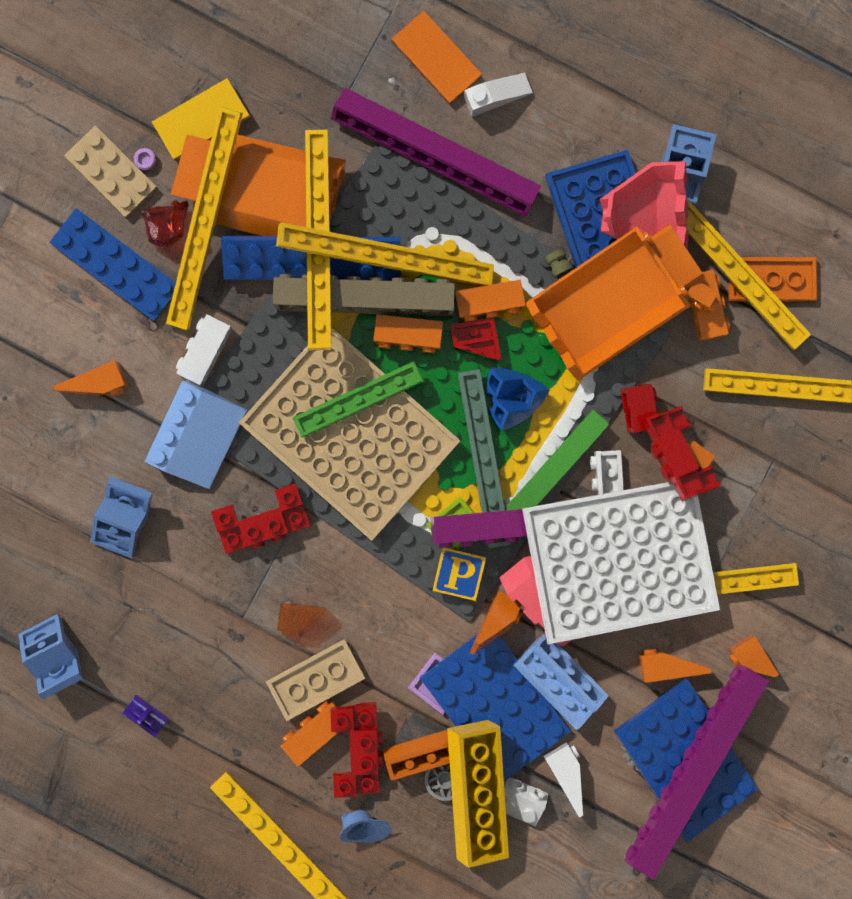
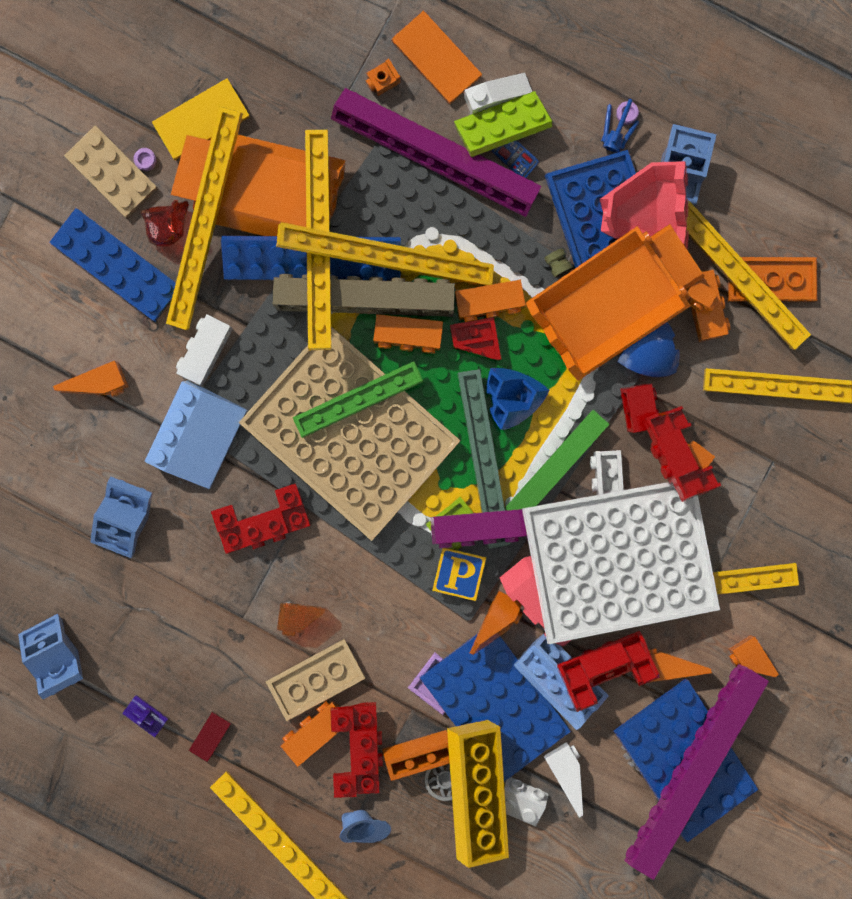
none -> dark red tile [188,711,231,762]
none -> orange brick [365,58,400,96]
none -> lime plate [454,91,552,157]
none -> slope [492,140,539,178]
none -> red bracket [557,631,660,712]
none -> blue plant [601,99,639,153]
none -> lavender tile [616,101,639,125]
none -> blue brick [617,322,680,377]

